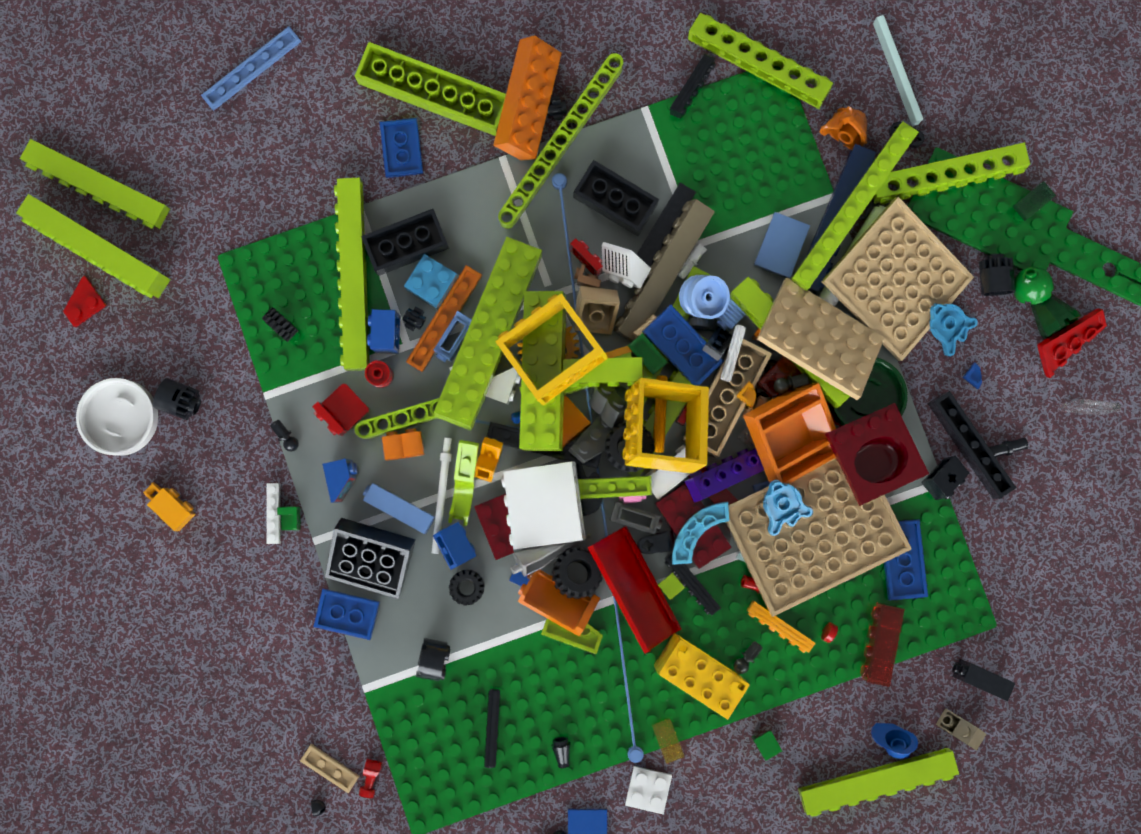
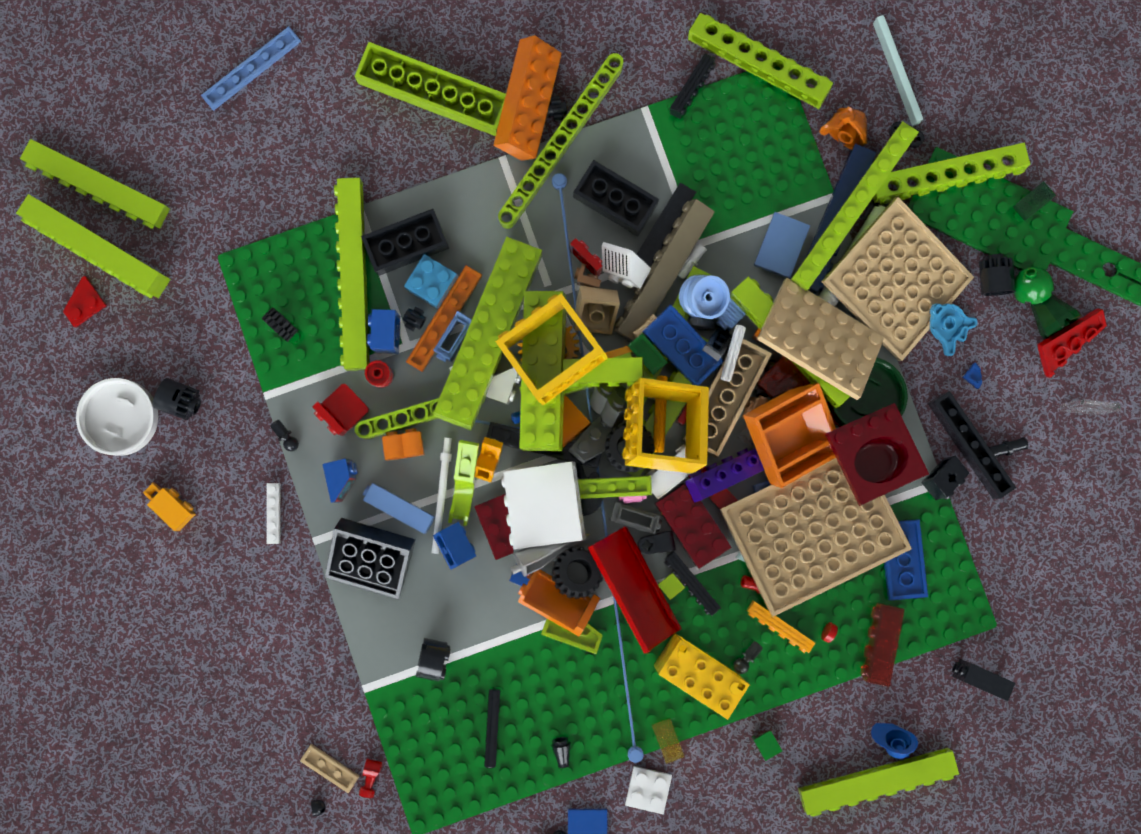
green panel [277,507,301,530] -> none
blue tile [313,589,380,640] -> none
blue tile [379,118,424,178] -> none
black tyre [449,570,485,606] -> none
medium azure tile [672,502,729,564] -> none
light orange tile [736,381,756,409] -> none
dark azure tile [763,480,813,536] -> none
pearl dark grey axle [773,373,809,394] -> none
dark tan slope [936,708,987,751] -> none

